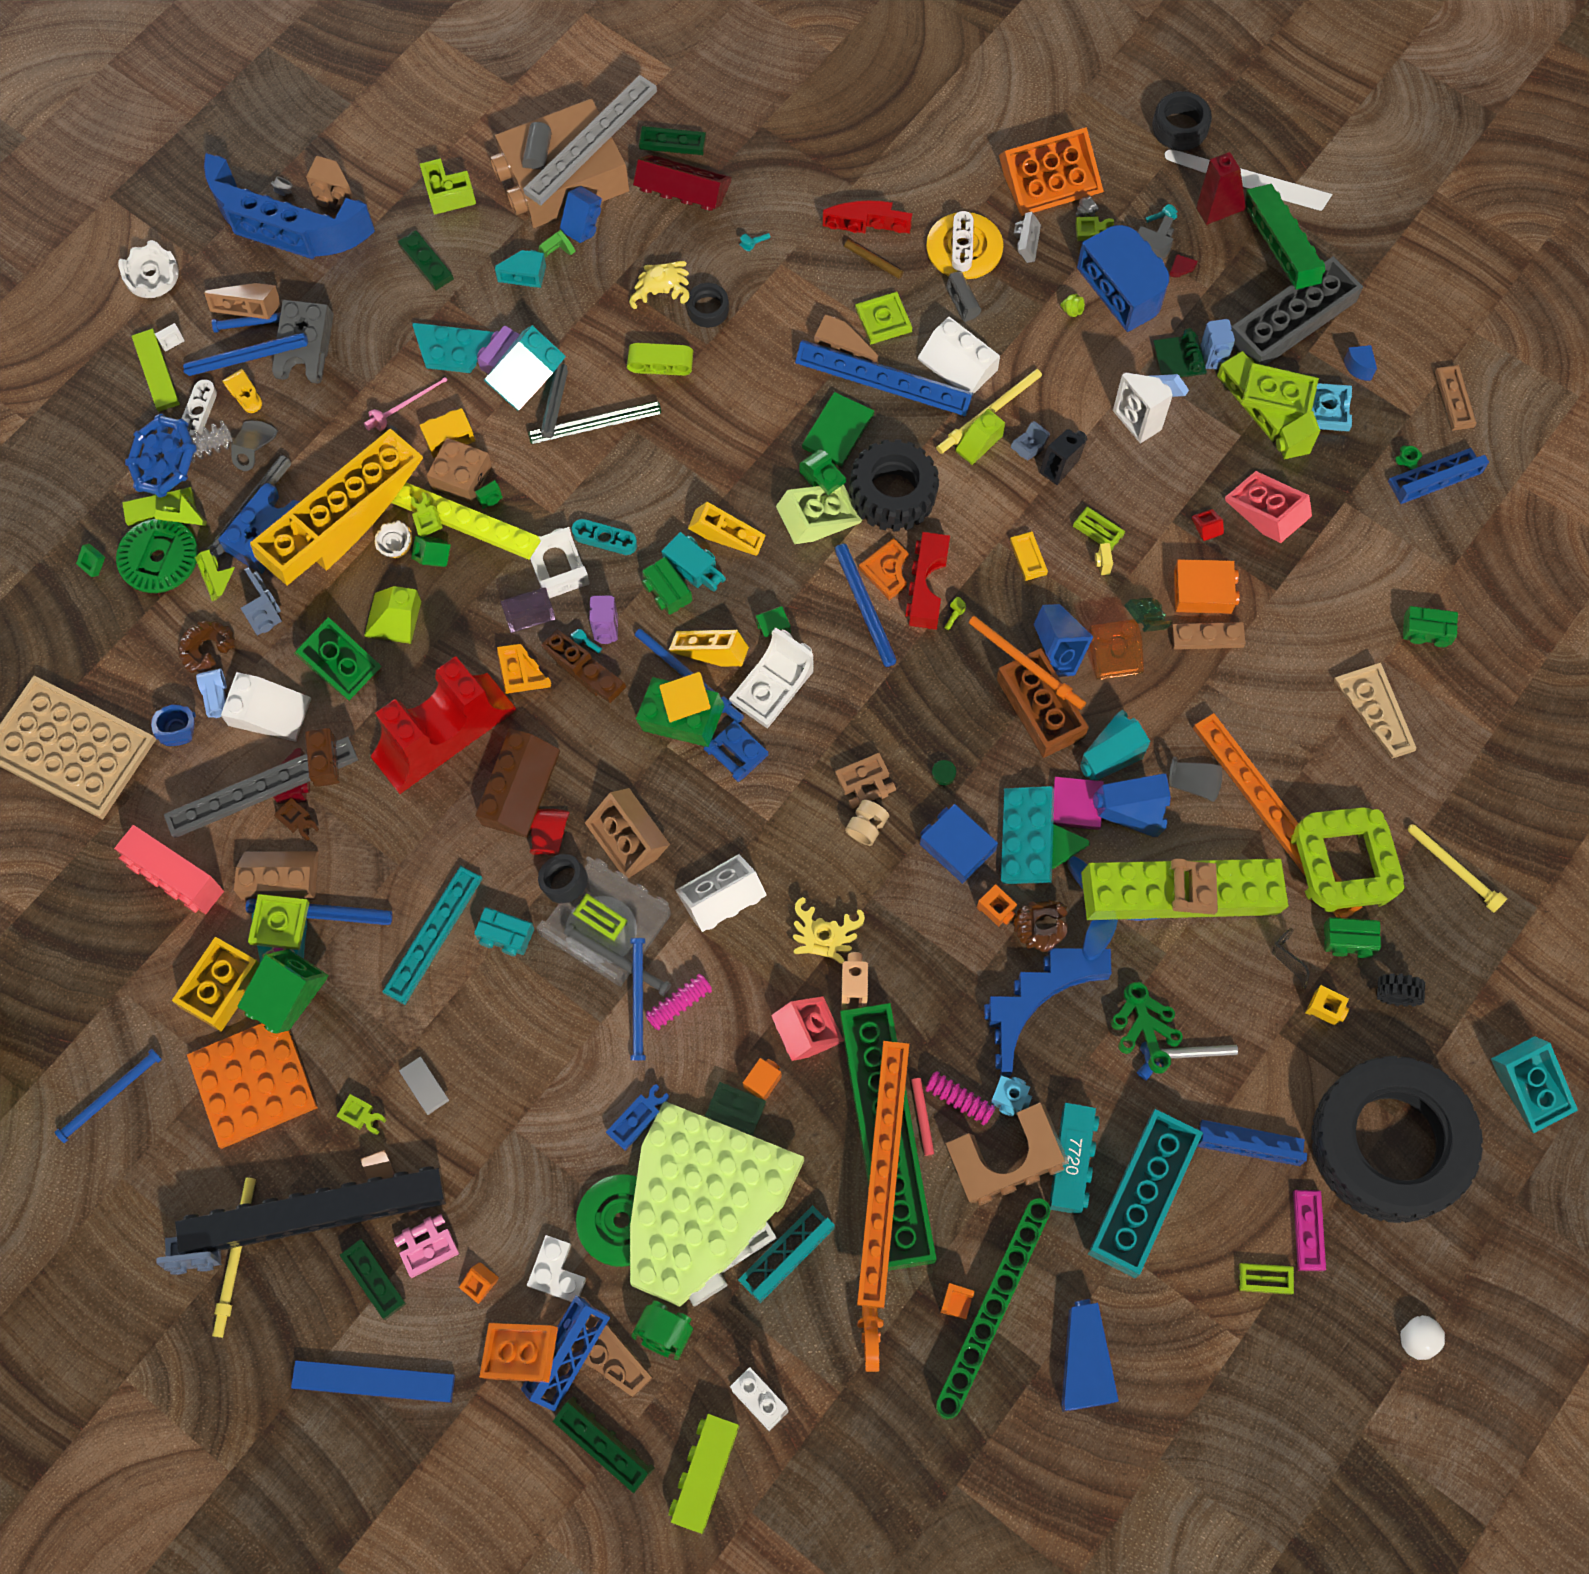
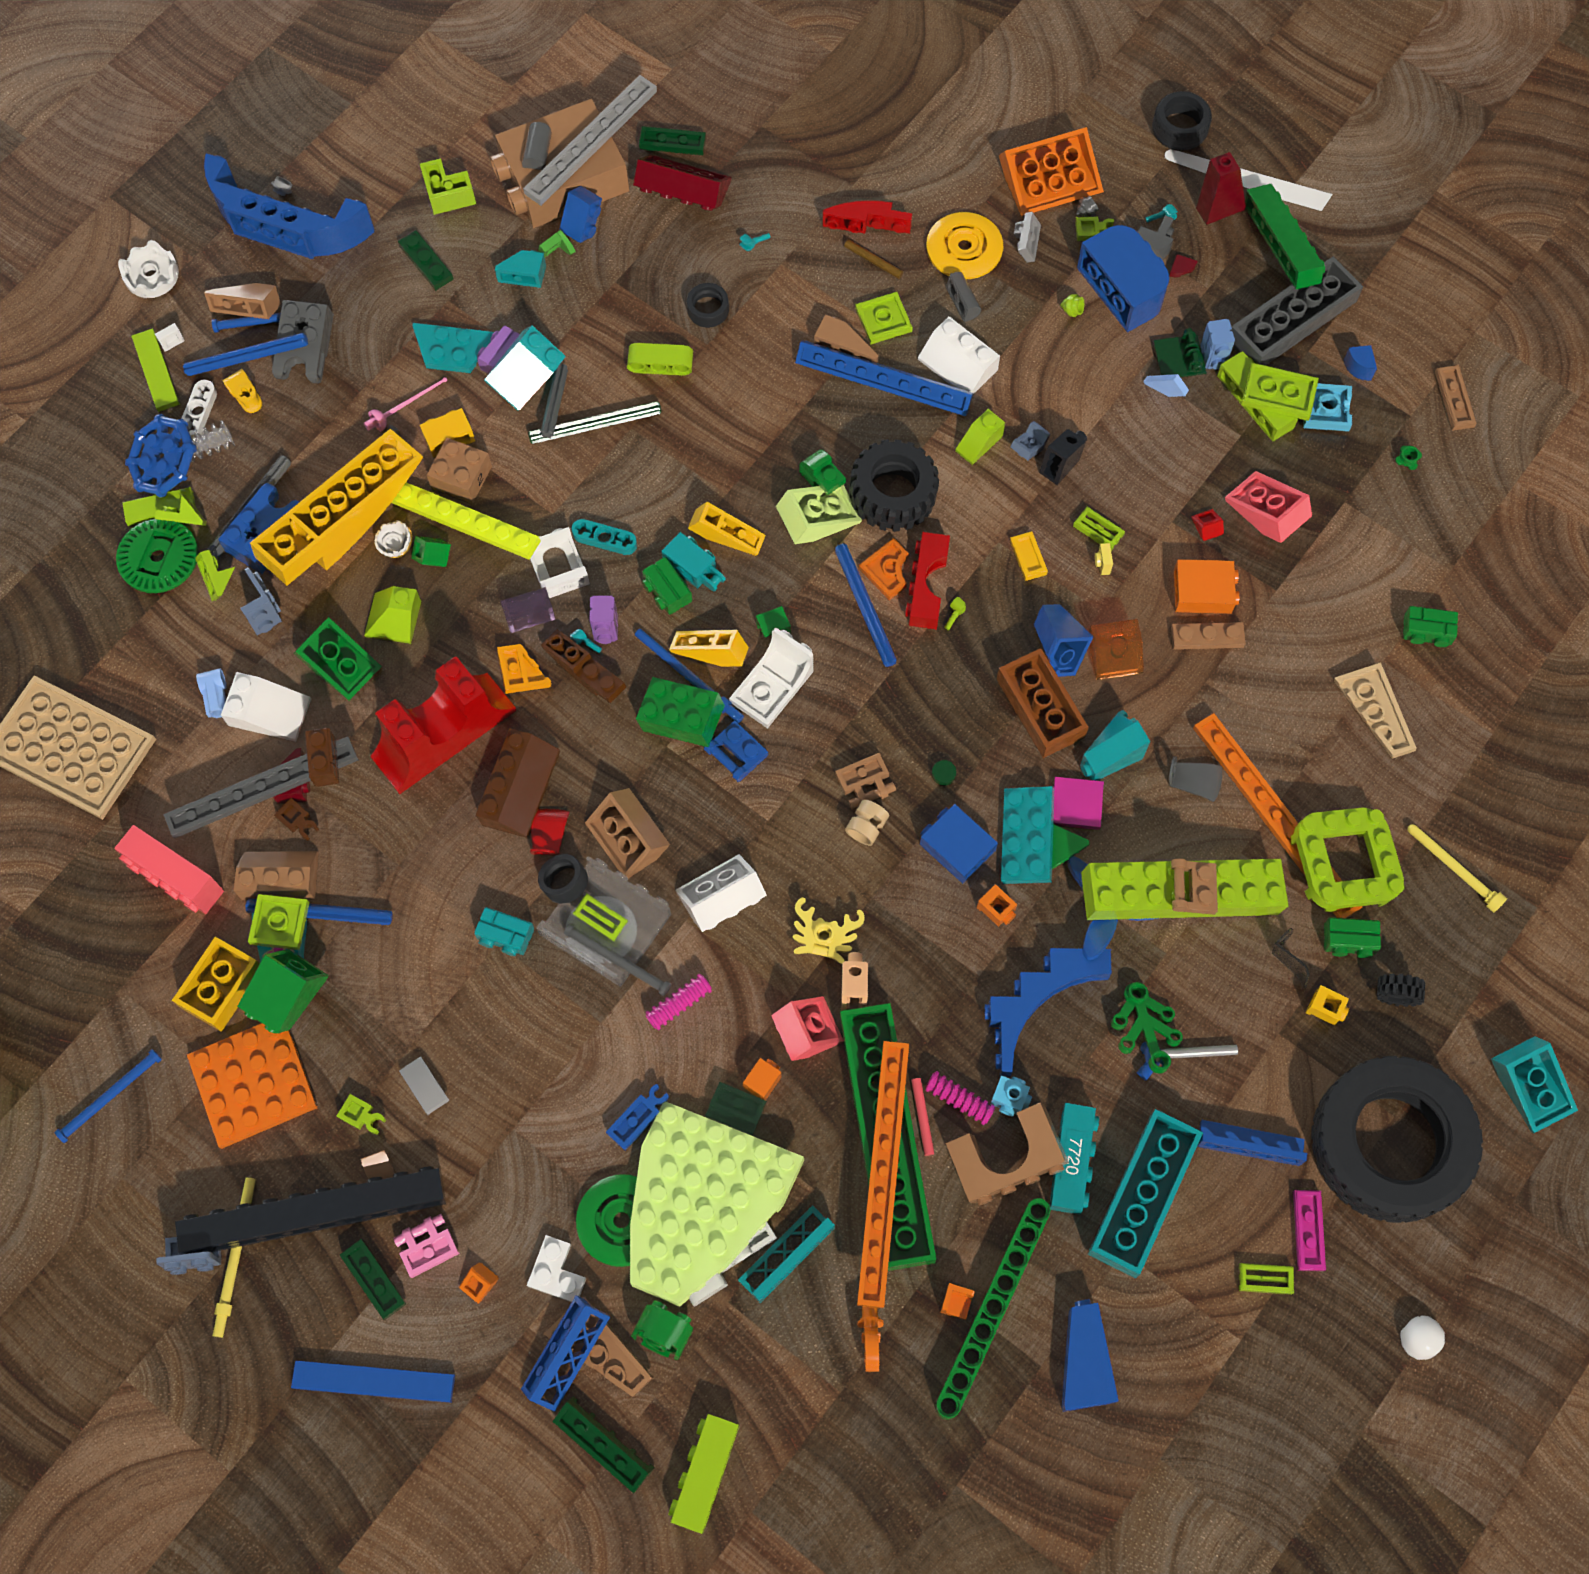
green plate [76,544,105,577] -> none
blue helmet [151,705,196,746] -> none
reddish brown piece [178,621,235,673] -> none
dark grey piece [231,421,278,471] -> none
medium nougat slope [306,156,354,210] -> none
teal tile [382,865,483,1005] -> none
lime plate [411,492,443,537] -> none
green plate [475,480,503,509] -> none
orange plate [479,1323,558,1383] -> none
light yellow animal [629,261,690,309] -> none
blue bar [630,938,646,1061] -> none
yellow sticker [660,672,710,722] -> none
white panel [730,1367,788,1431] -> none
green tile [802,392,874,467] -> none
light yellow bar [936,369,1042,454] -> none
white beam [952,211,974,272] -> none
orange bar [969,616,1086,710] -> none
reddish brown piece [1013,899,1068,952] -> none
blue slope [1093,774,1171,837] -> none
white slope [1113,373,1173,443] -> none
clear green plate [1124,597,1173,632] -> none
lime slope [1276,411,1320,459] -> none
blue fence [1388,448,1489,504] -> none

